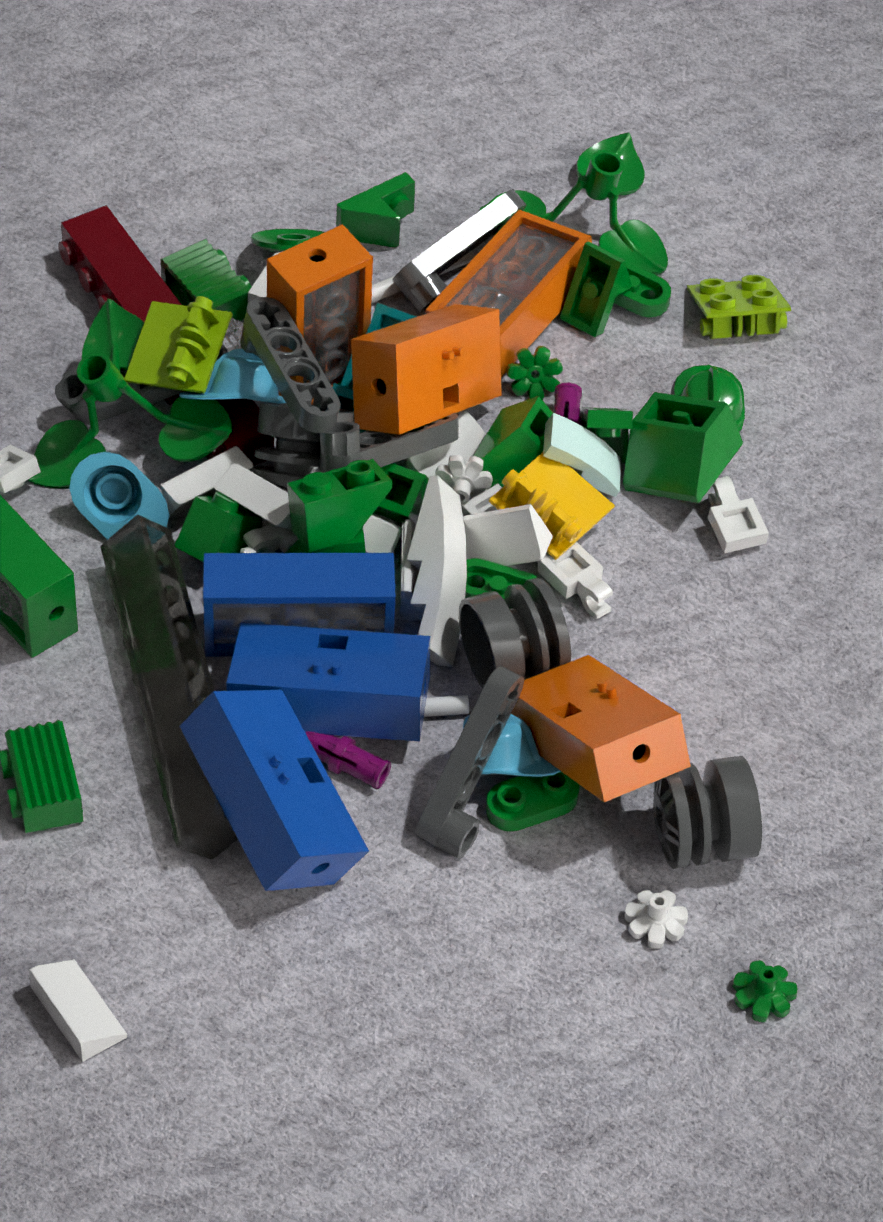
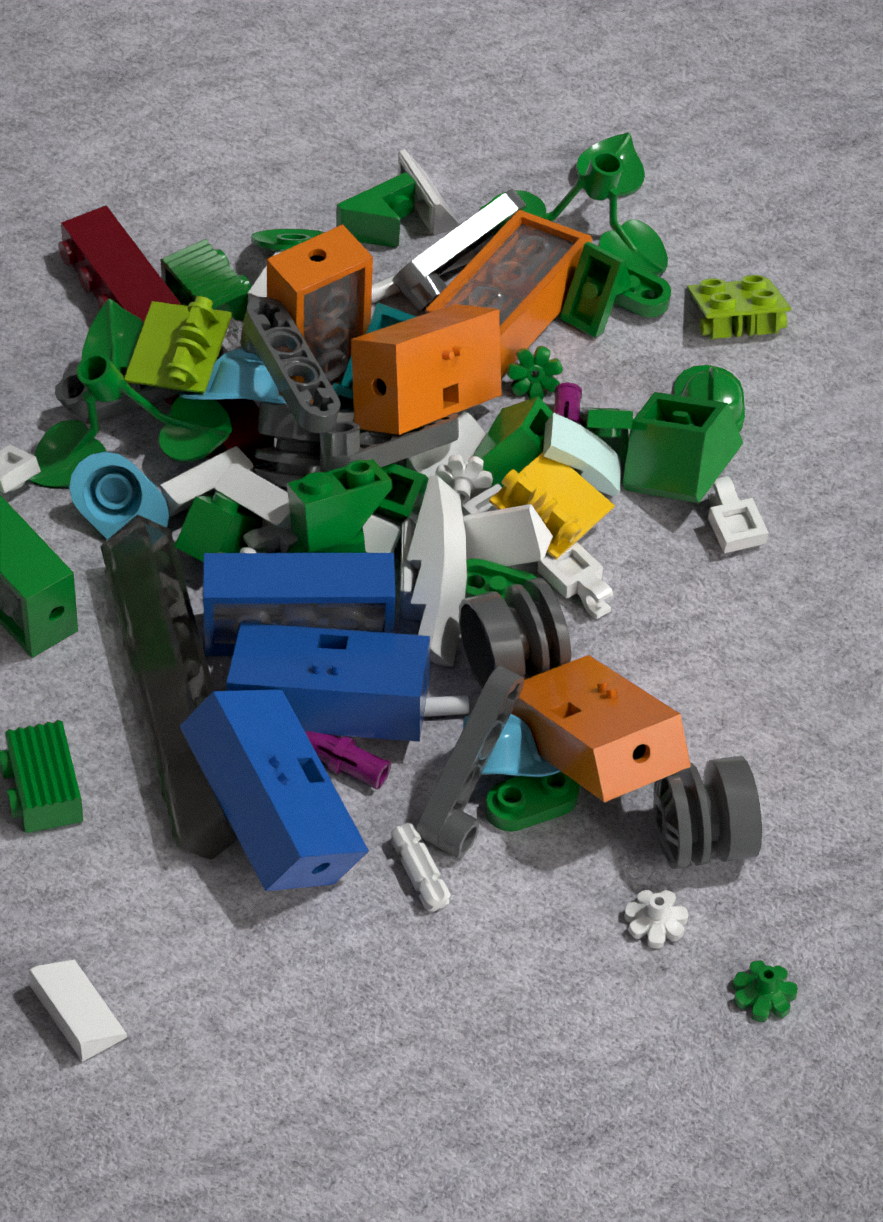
none -> white axle [391,823,450,912]
none -> white slope [397,149,459,235]

